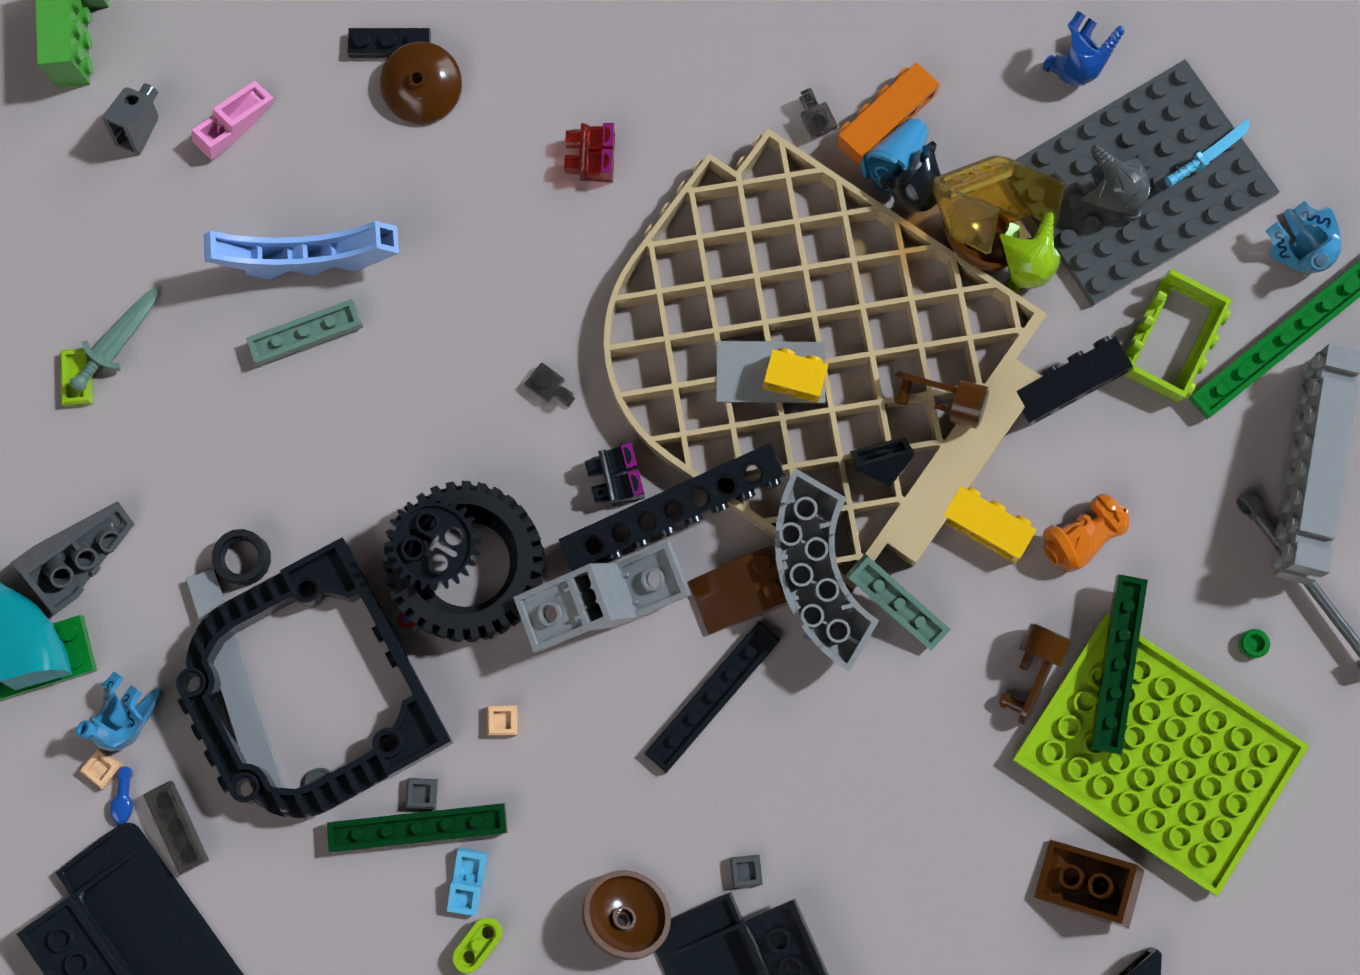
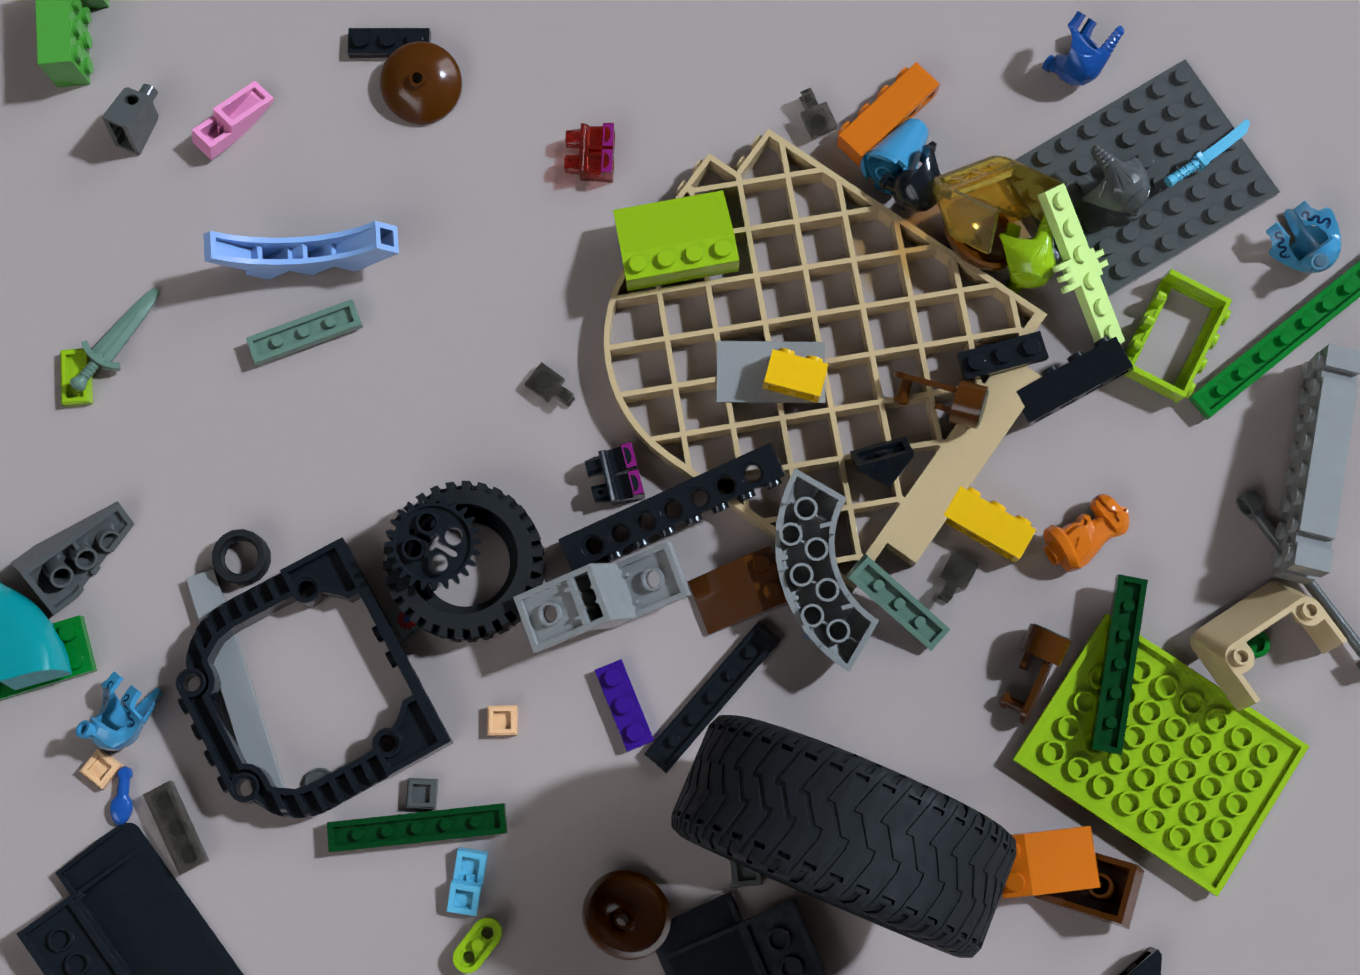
none -> dark purple plate [595,659,654,752]
none -> lime slope [613,190,740,291]
none -> black tyre [671,715,1016,958]
none -> clear smoke plate [938,550,979,604]
none -> black plate [956,331,1049,381]
none -> orange slope [1002,826,1101,899]
none -> yellowish green hinge [1037,183,1125,344]
none -> tan windscreen [1190,581,1347,712]

